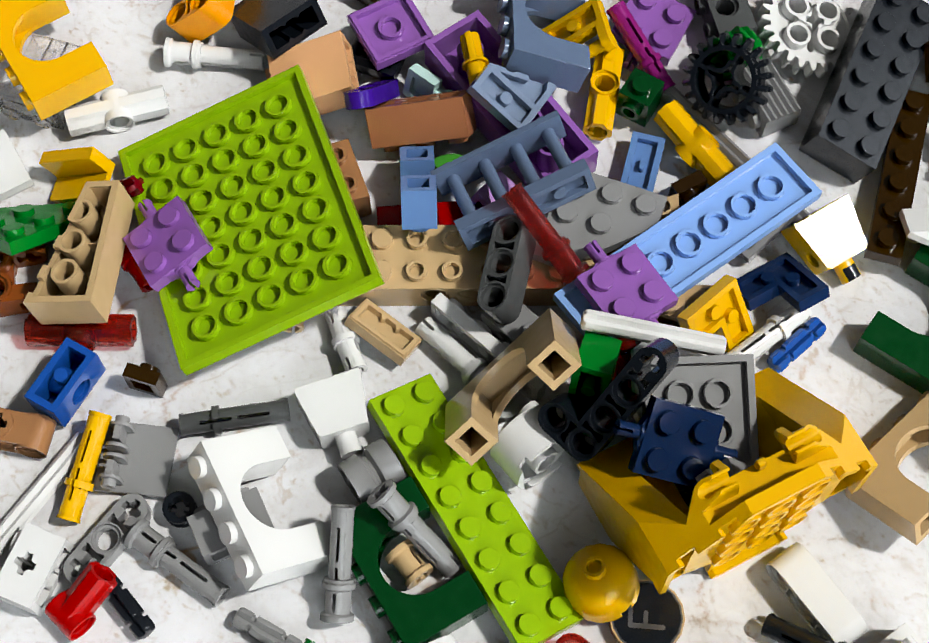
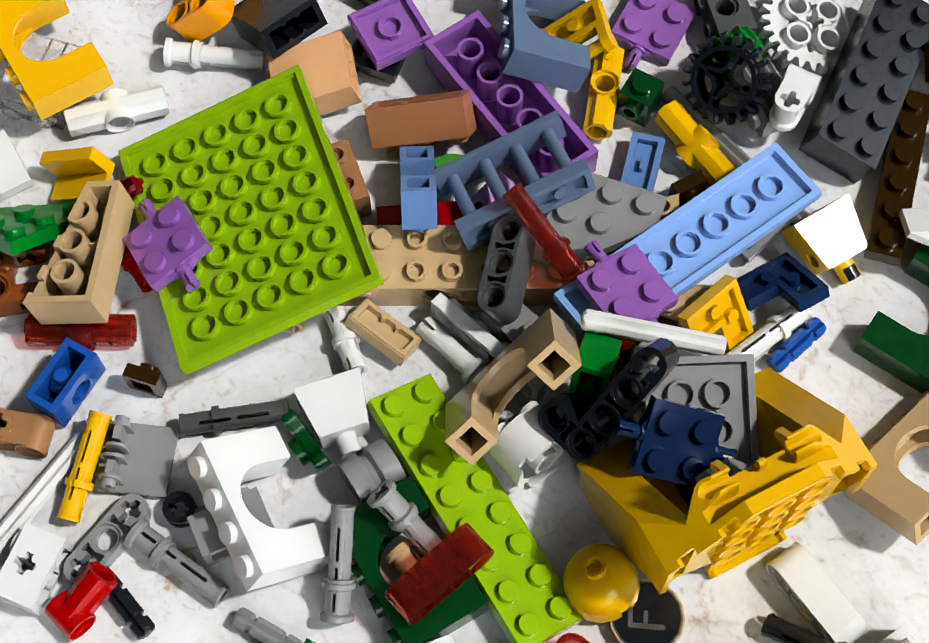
dark purple beam [343,79,400,110] -> none
light aqua plate [402,63,452,97] -> none
yellow axle [460,30,489,85] -> none
sand blue wing [466,63,557,132] -> none
magenta pin [606,0,676,92] -> none
none -> dark green piece [281,409,332,471]
none -> clear red beam [384,523,494,626]
none -> white piece [768,64,822,131]

